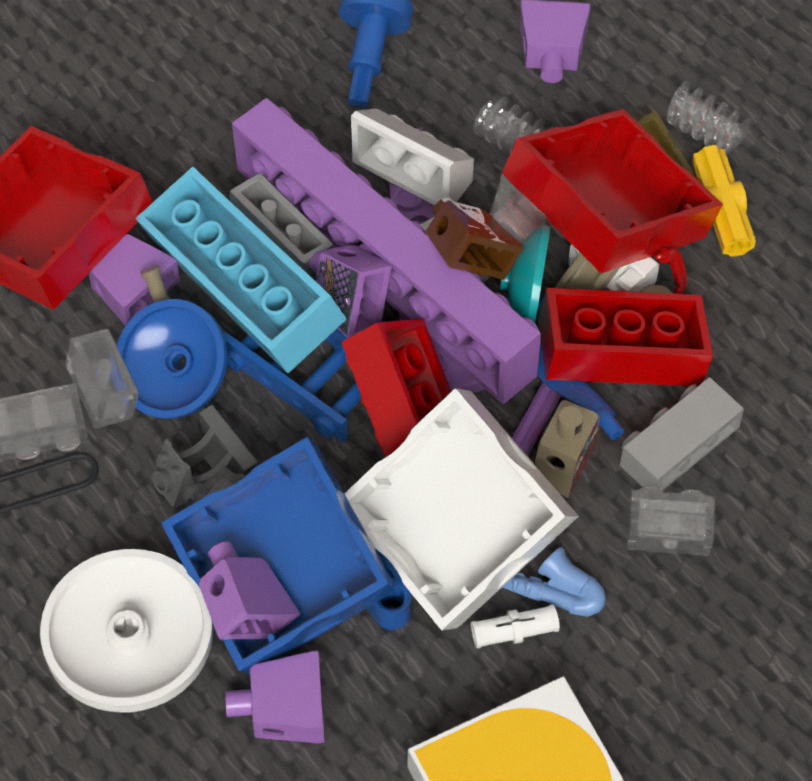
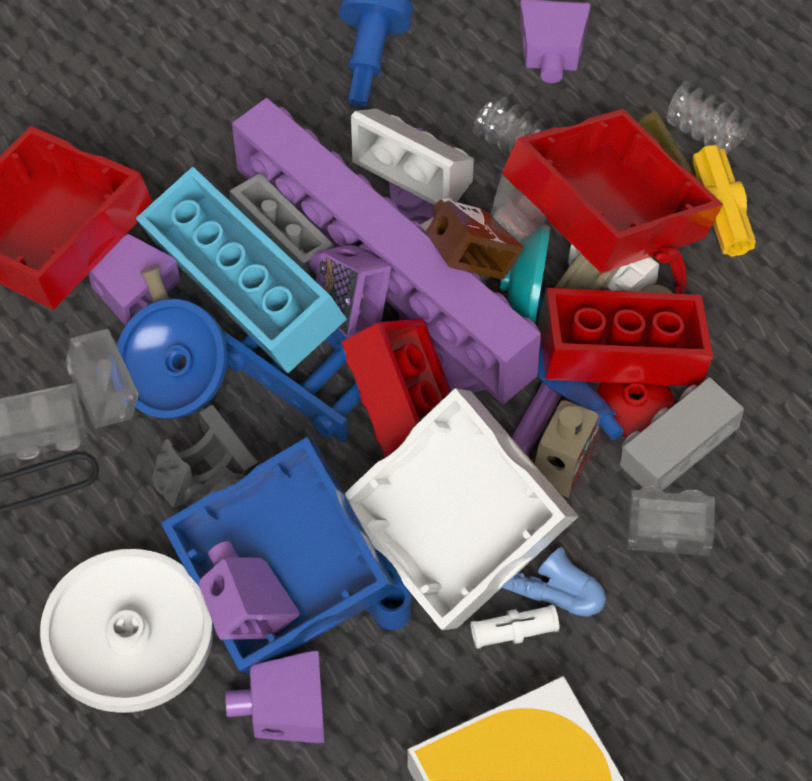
none -> red dish [596,382,674,438]

